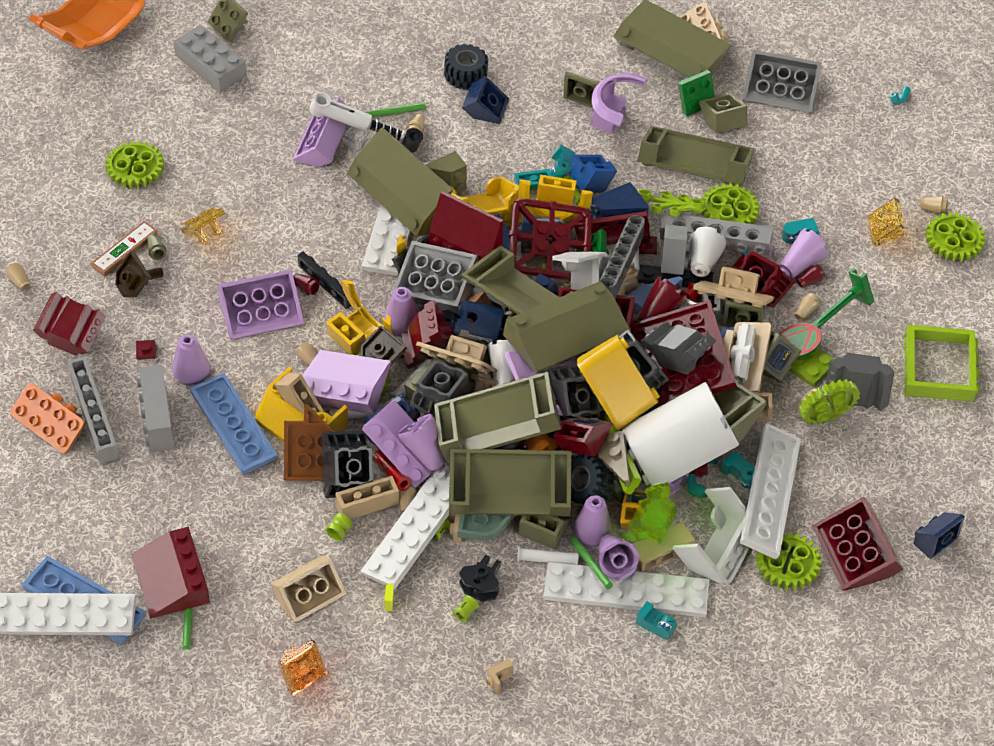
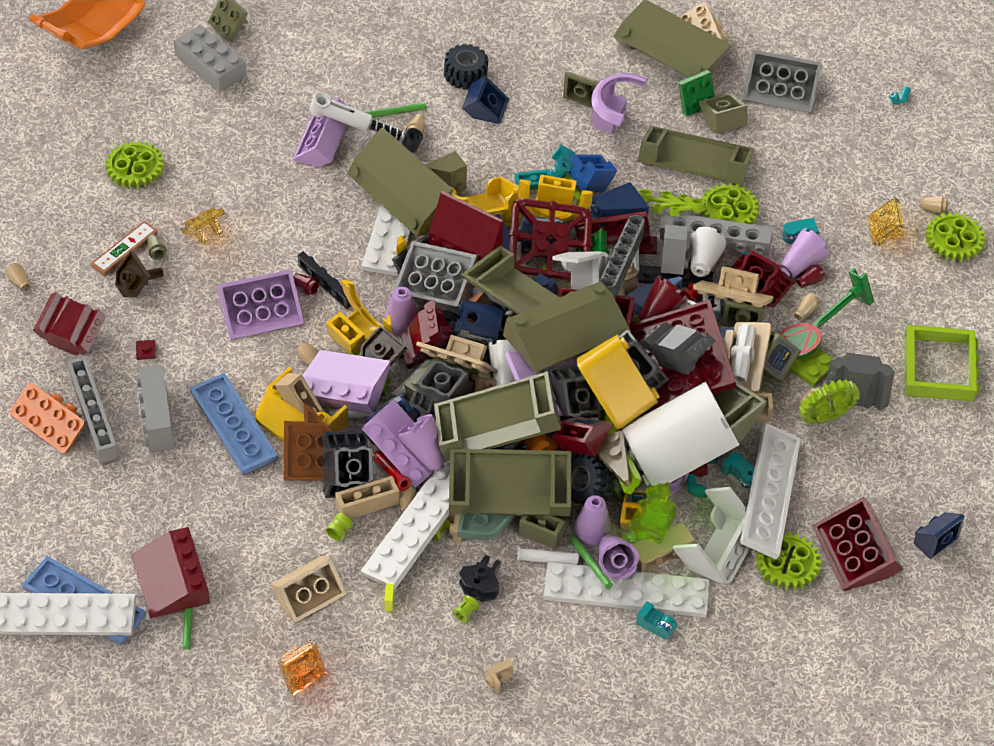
lavender cone [172,335,210,385] -> none

